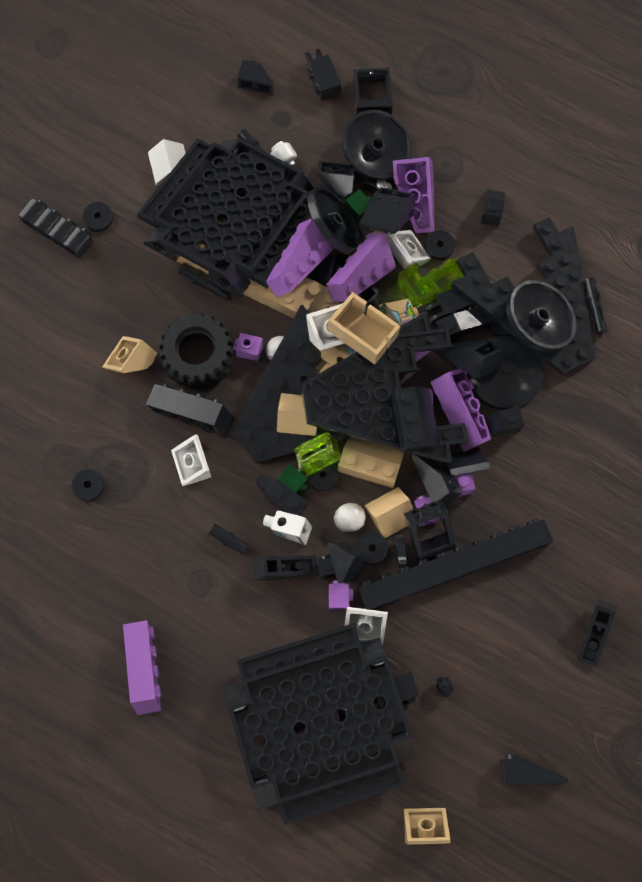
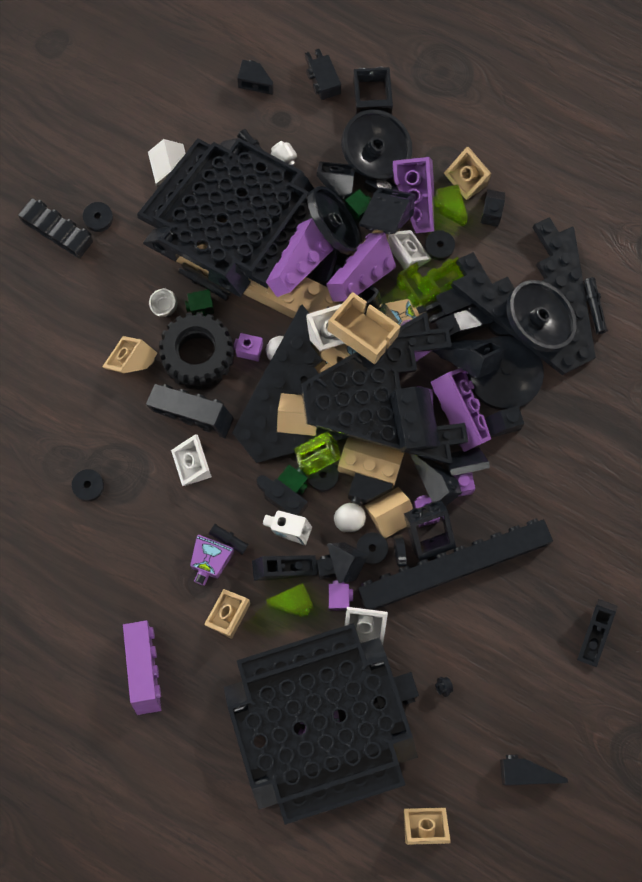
none -> white hair [149,288,178,317]
none -> dark green brick [185,289,214,317]
none -> medium lavender torso [190,535,234,586]
none -> tan slope [204,589,251,639]
none -> clear neon green slope [266,583,313,617]
none -> black slope [348,473,393,505]
none -> clear neon green slope [433,184,468,226]
none -> tan slope [444,147,491,200]

